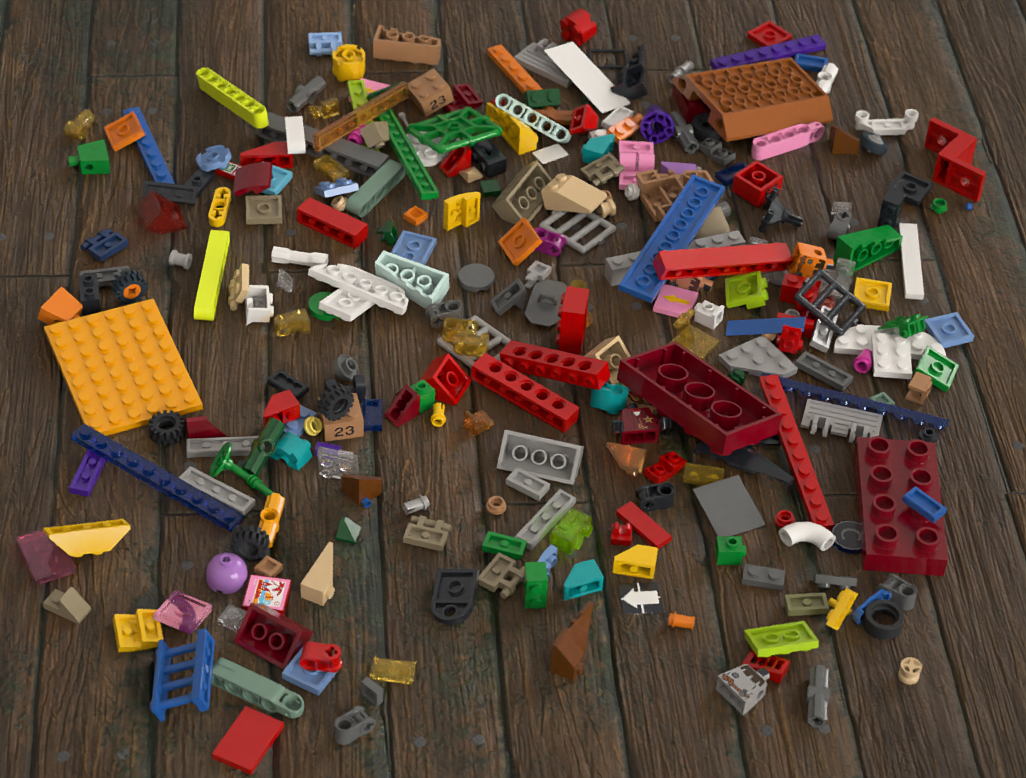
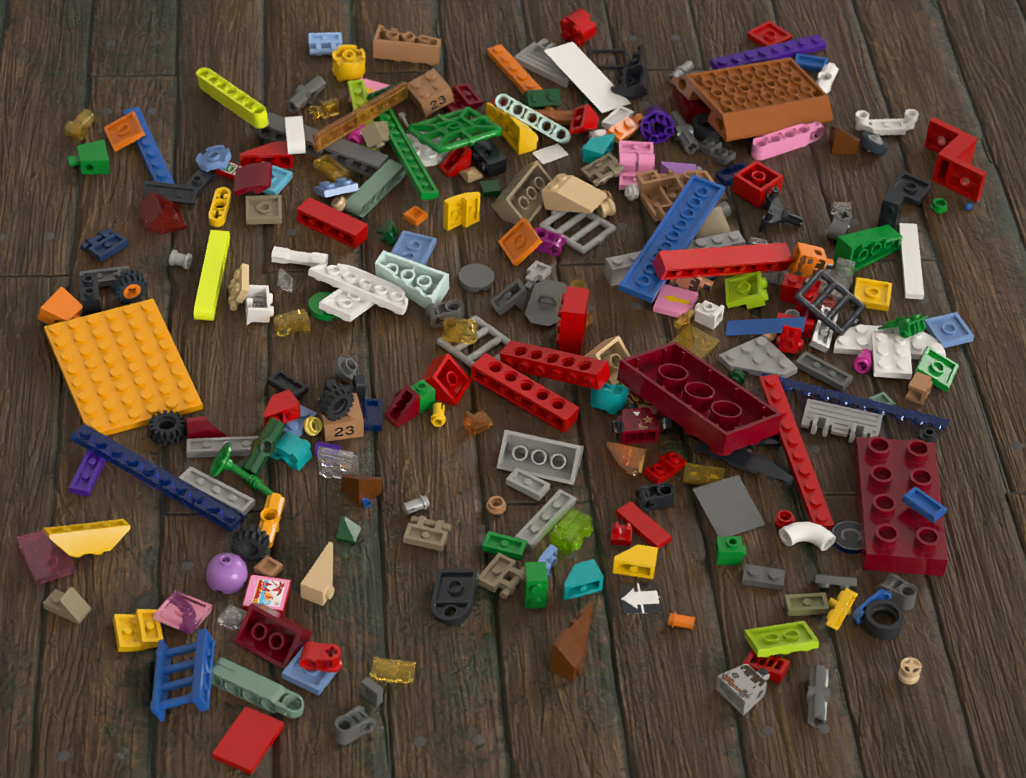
clear yellow leg [453,332,489,358] -> none

